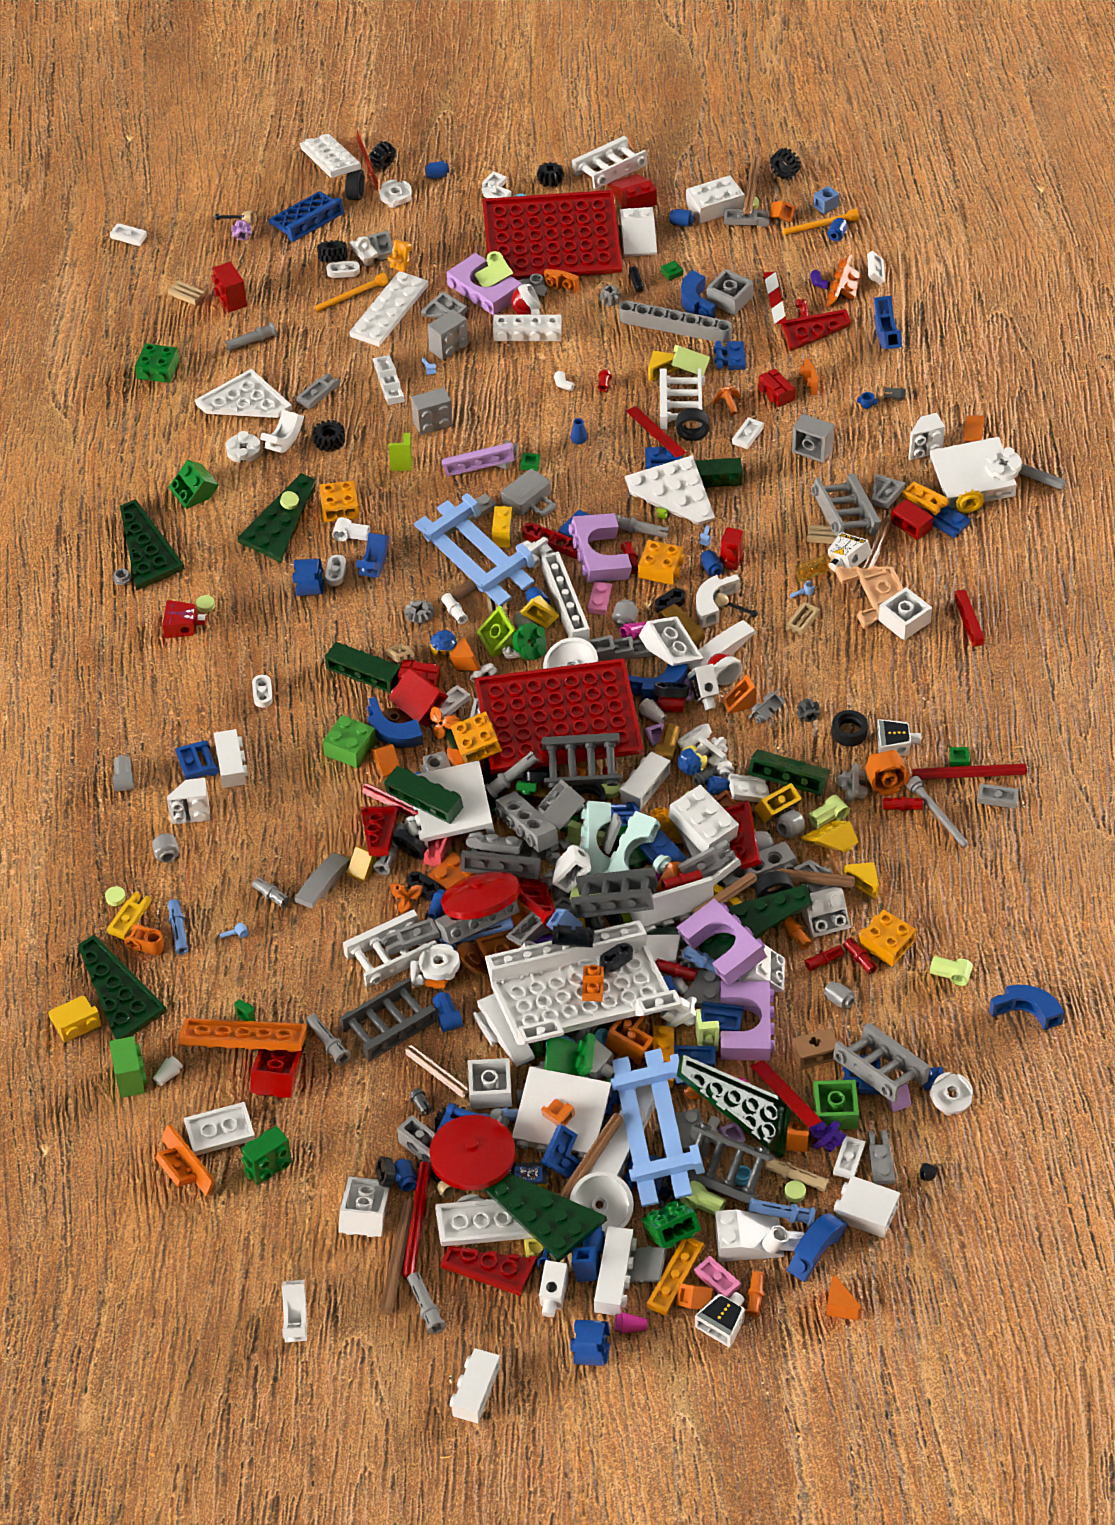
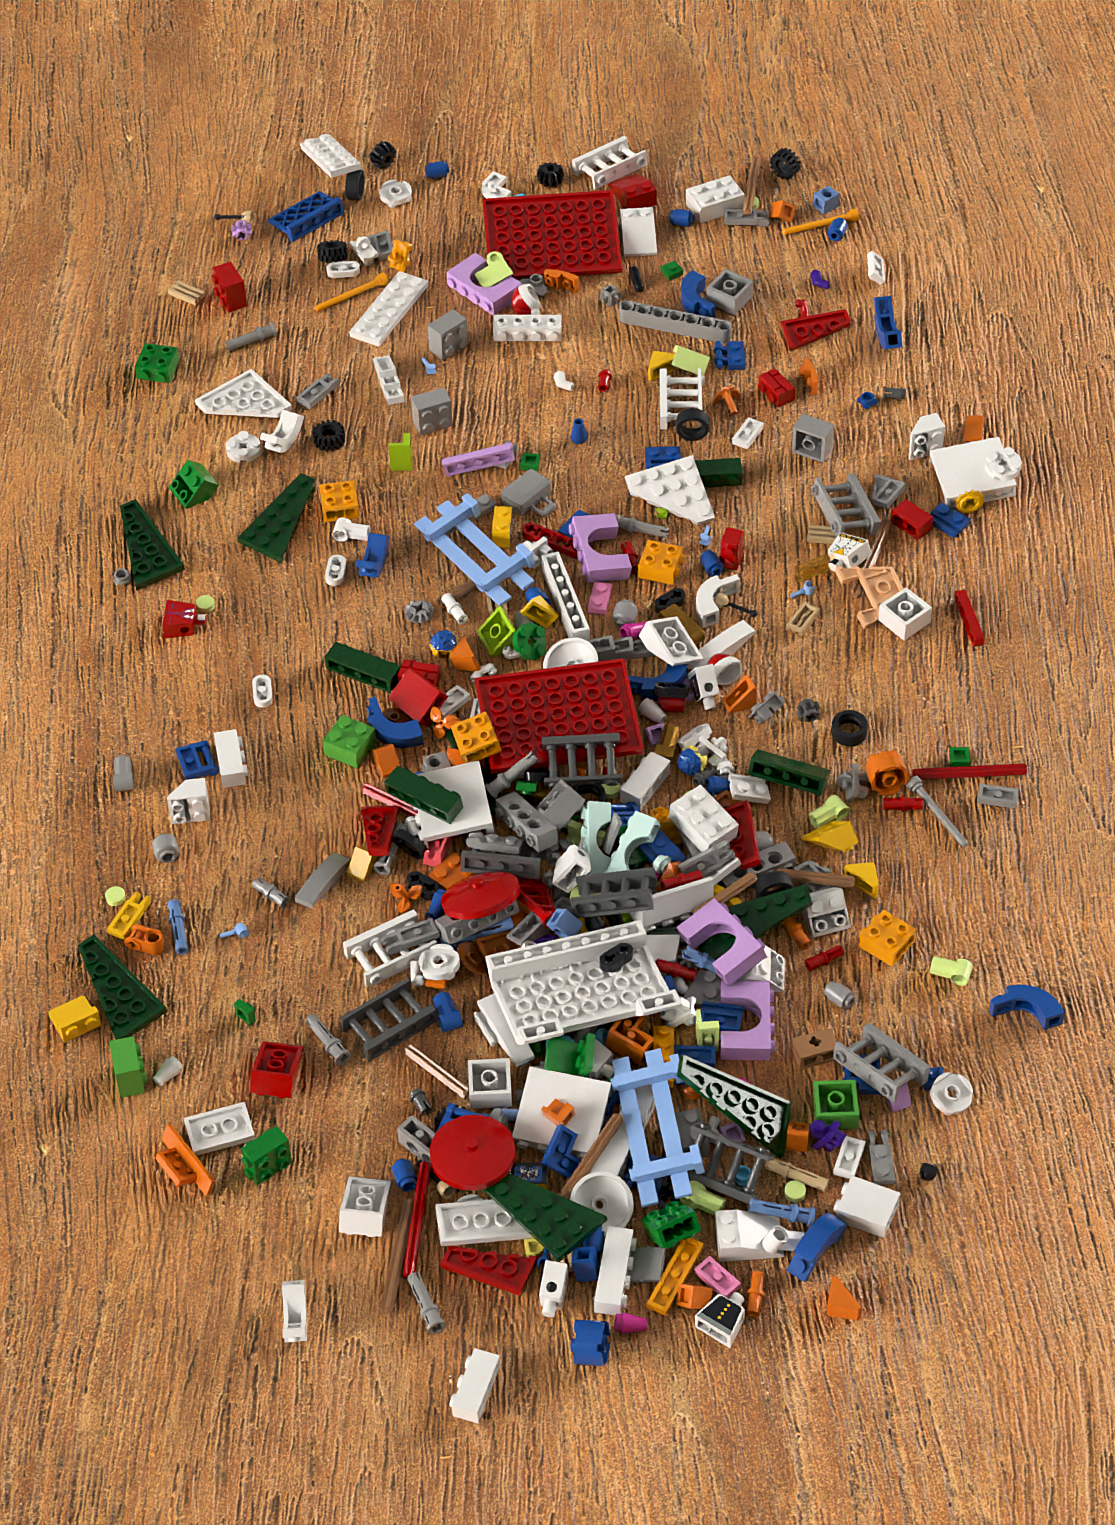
white plate [110,223,147,246] -> none
orange plate [178,1018,308,1052] -> none
yellowish green tile [280,491,299,510] -> none
blue brick [292,558,324,596] -> none
red sticker [356,130,378,192] -> none
black beam [375,1156,396,1188] -> none
tan tile [386,644,415,662] -> none
light grey wing [421,291,468,318] -> none
black hinge [552,924,595,948] -> none
orange slope [582,965,604,1002] -> none
red sticker [625,406,687,458] -> none
red sticker [750,1060,822,1128] -> none
yellow brick [754,783,802,824] -> none
sticker [763,271,787,324] -> none
light grey head [776,810,805,838] -> none
orange bracket [826,254,862,307] -> none
red pin [842,937,878,974] -> none
torso [877,719,921,756] -> none
light orange plate [902,482,949,516] -> none
light grey axle [1019,463,1066,490] -> none

